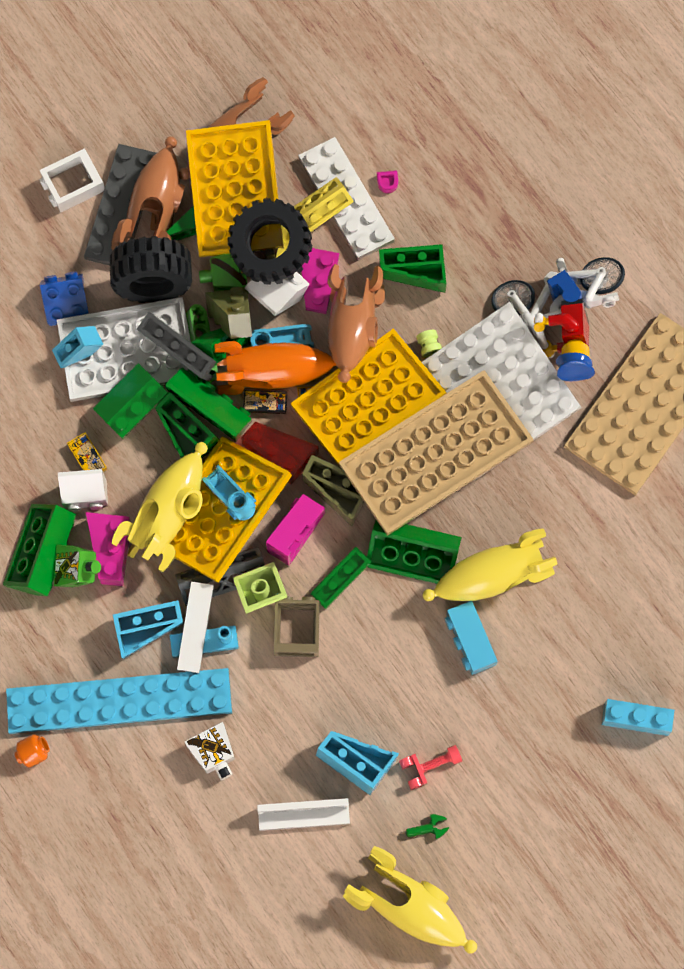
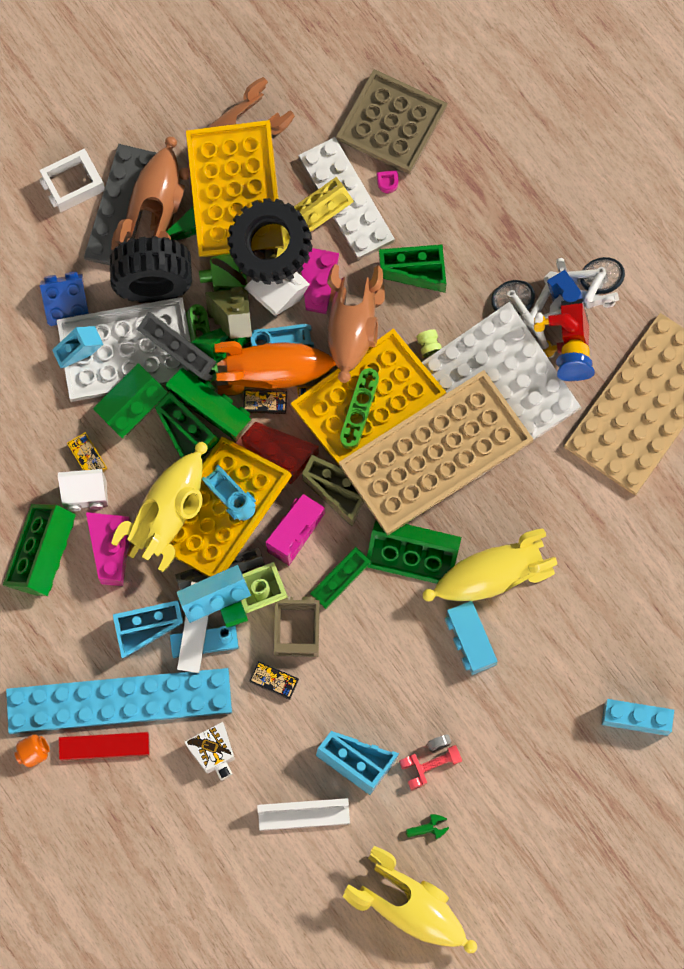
bright green torso [54,545,101,588] -> none
none -> red tile [59,732,150,761]
none -> medium azure brick [177,565,251,623]
none -> green slope [220,600,248,628]
none -> tile [249,661,299,700]
none -> dark tan plate [336,69,448,174]
none -> bright green beam [340,368,379,450]
none -> light grey tile [427,735,451,752]

